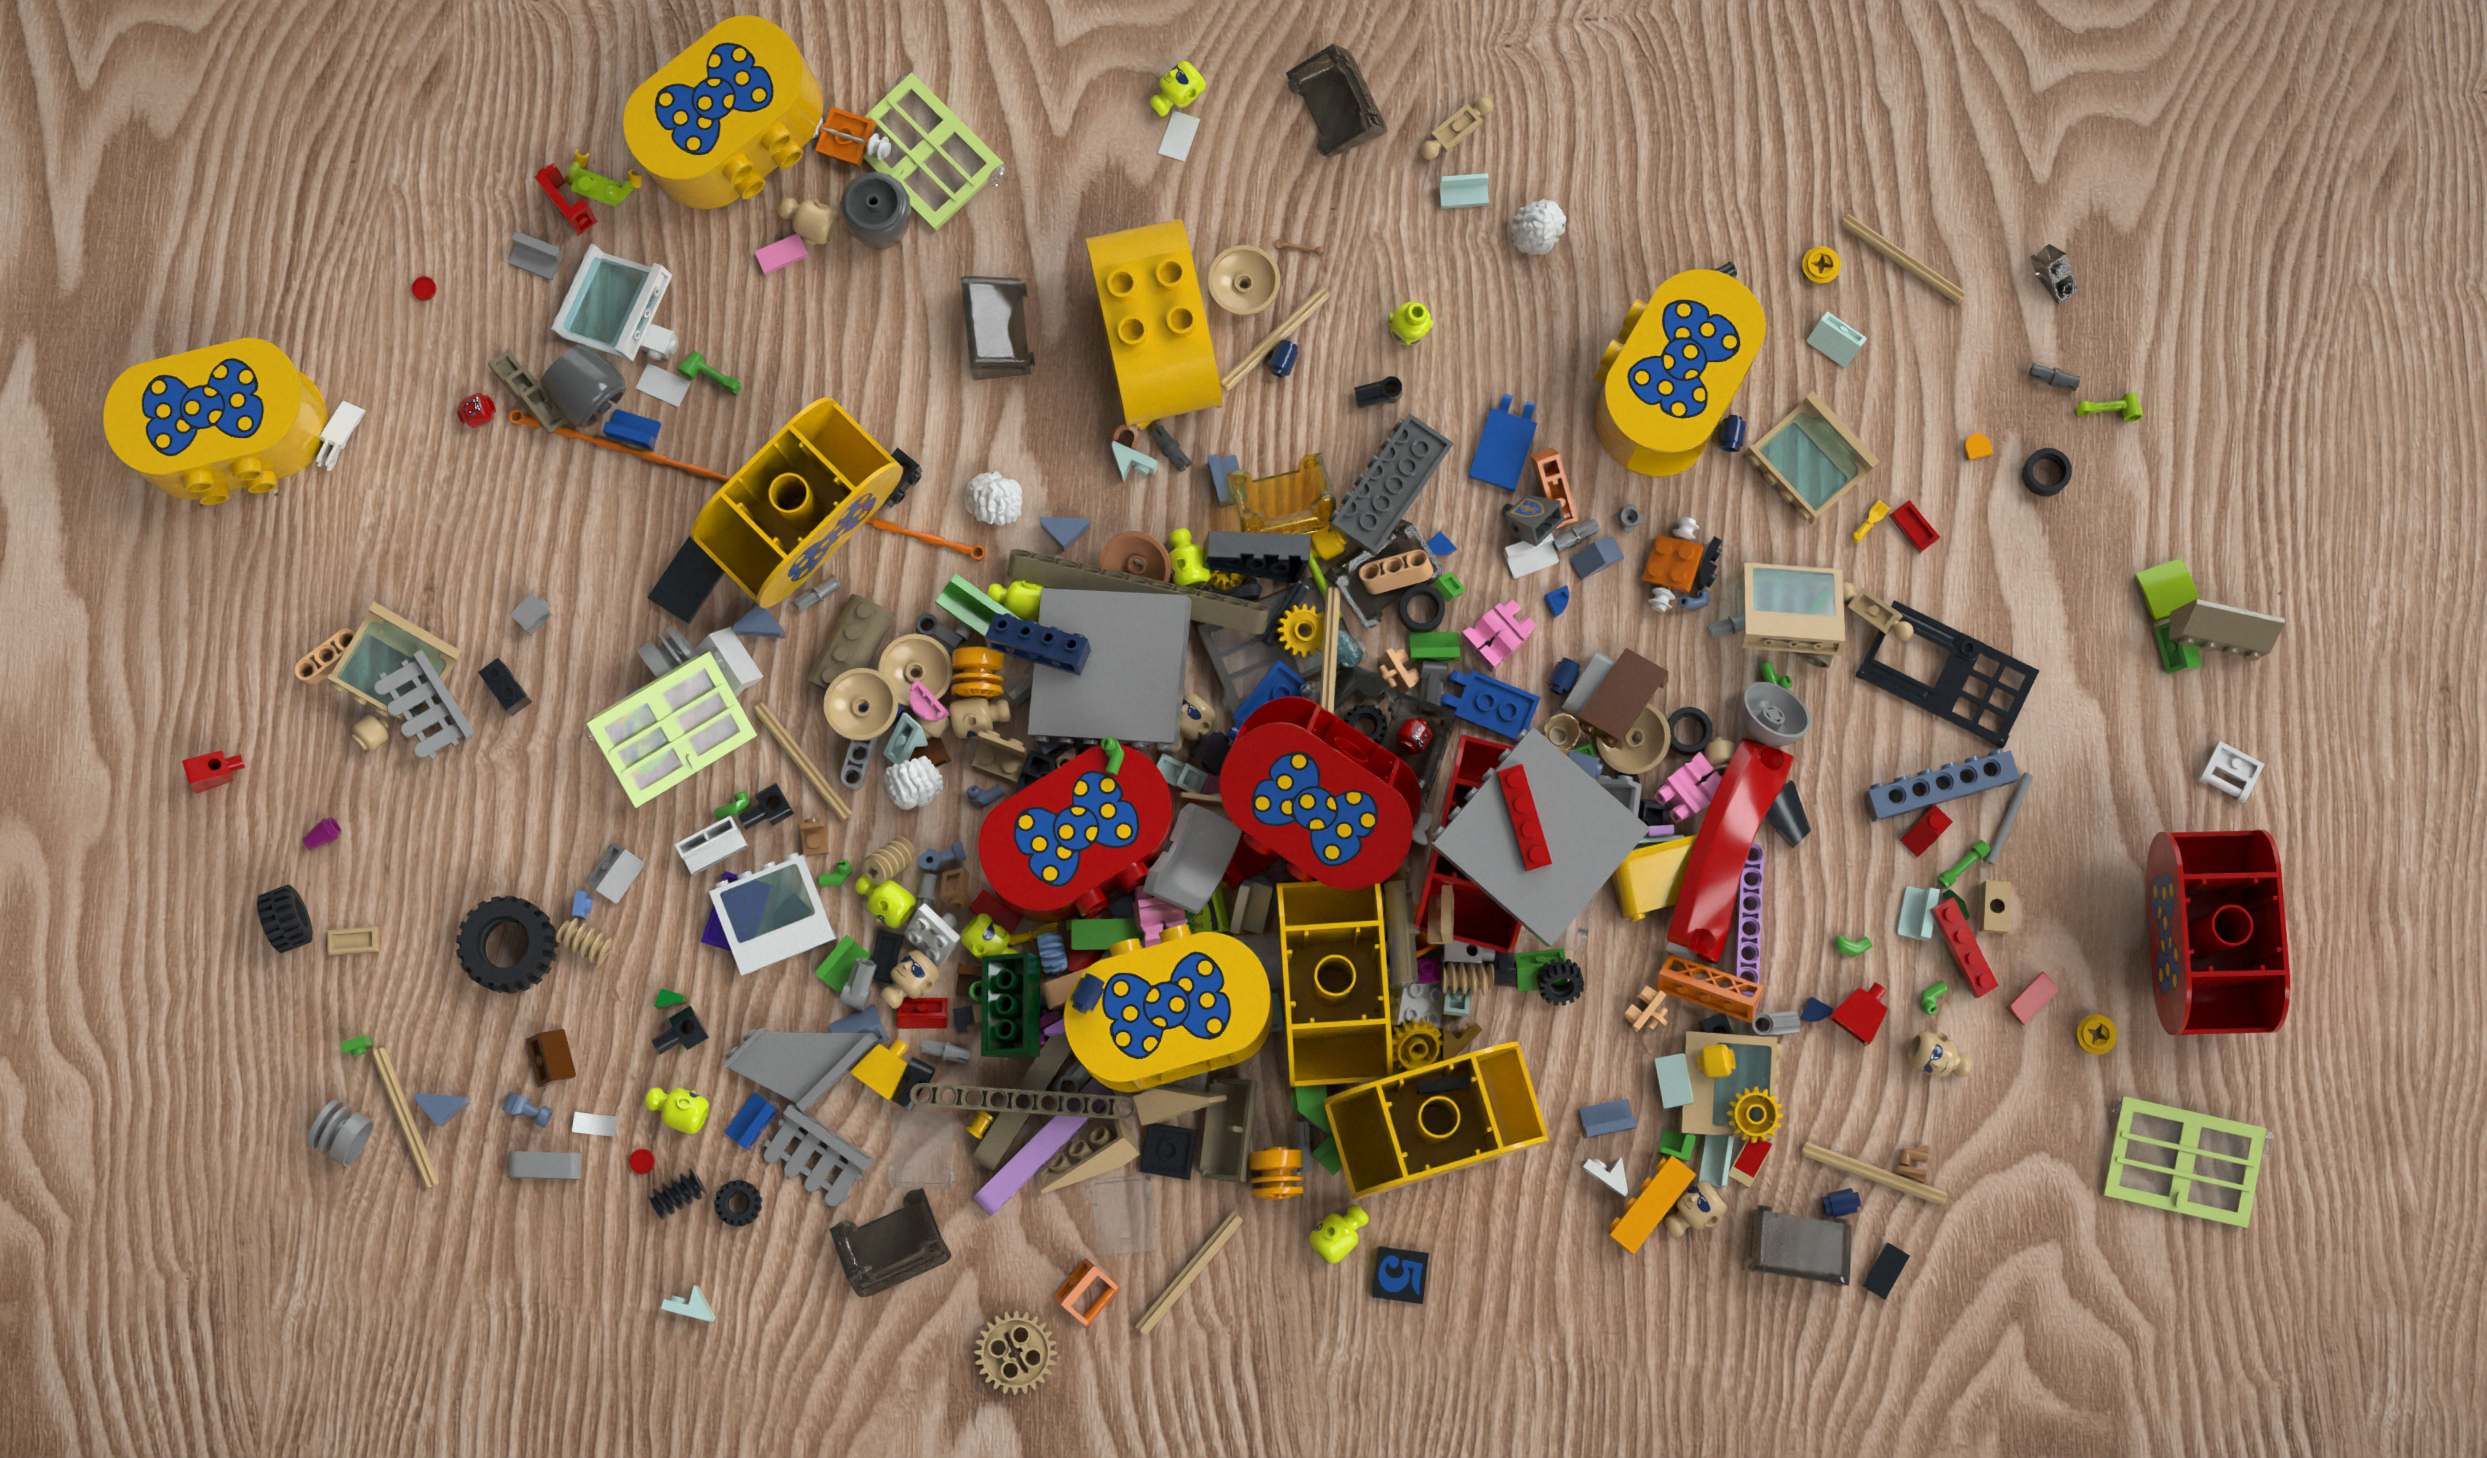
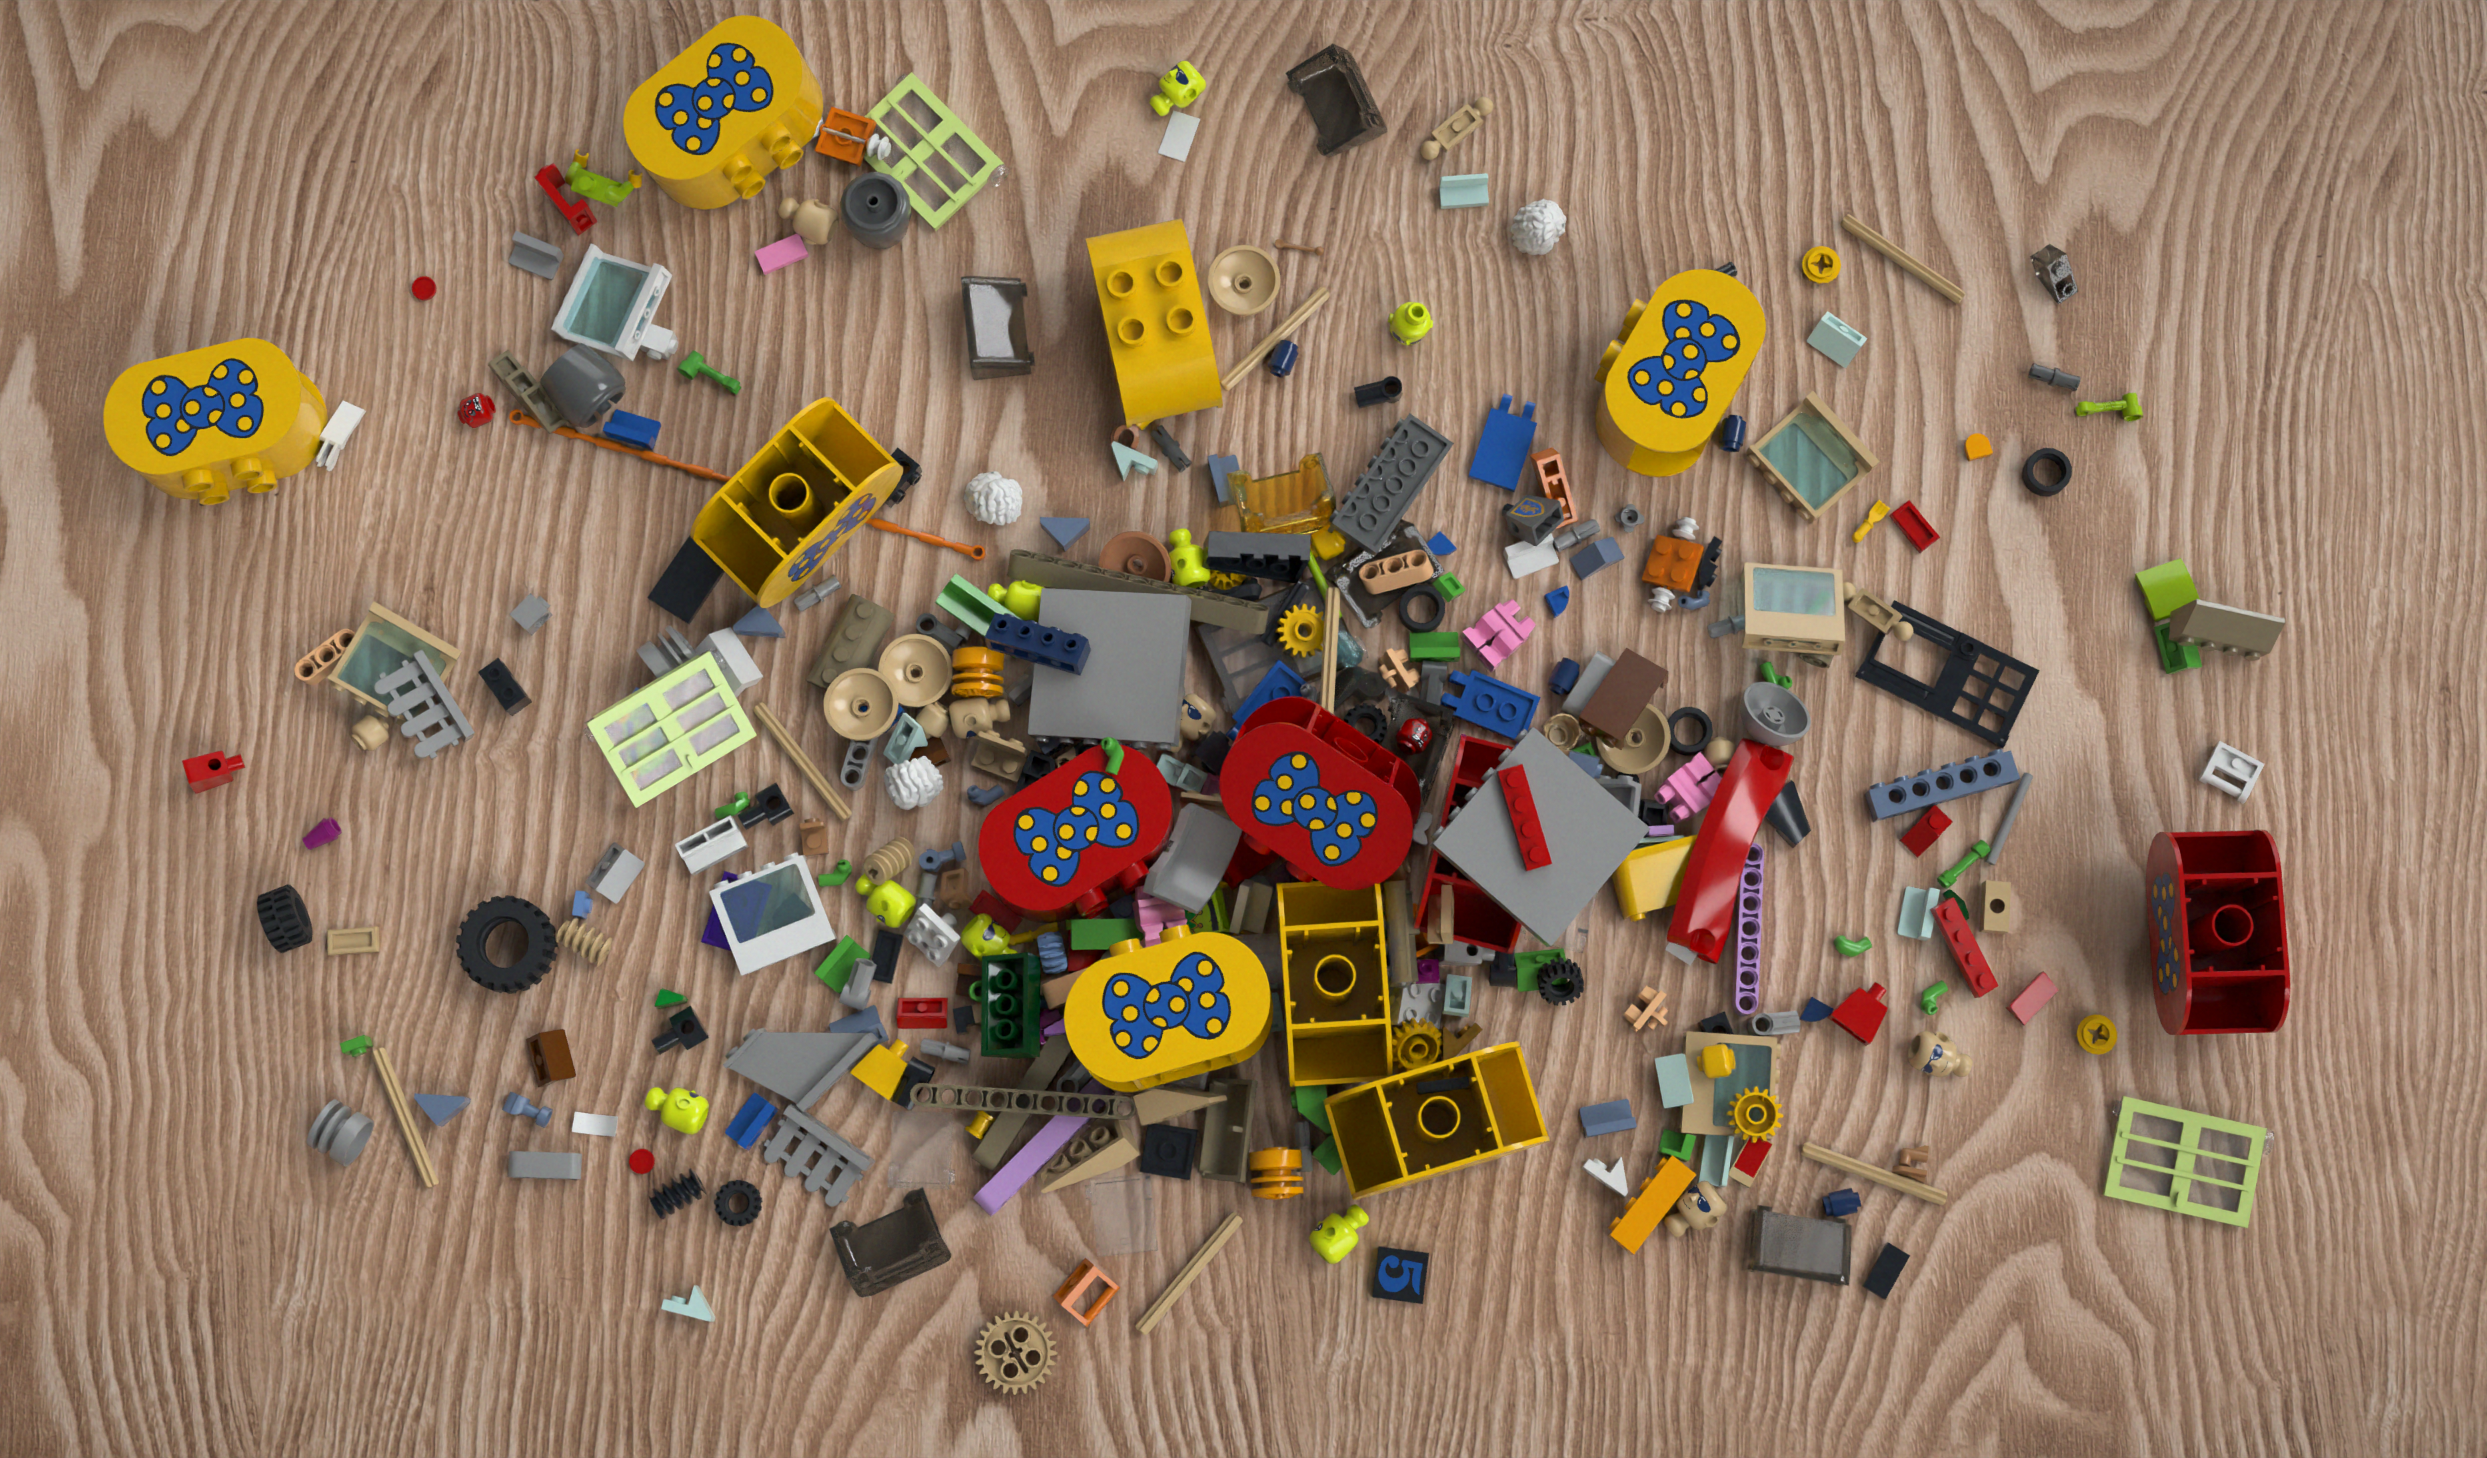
white sticker [636,363,691,407] -> none
tan piece [881,950,940,1009] -> none
bright pink tile [909,679,950,722] -> none
dark blue brick [1070,973,1105,1014] -> none
tan piece [1441,962,1494,996] -> none
orange fence [1658,954,1764,1023] -> none

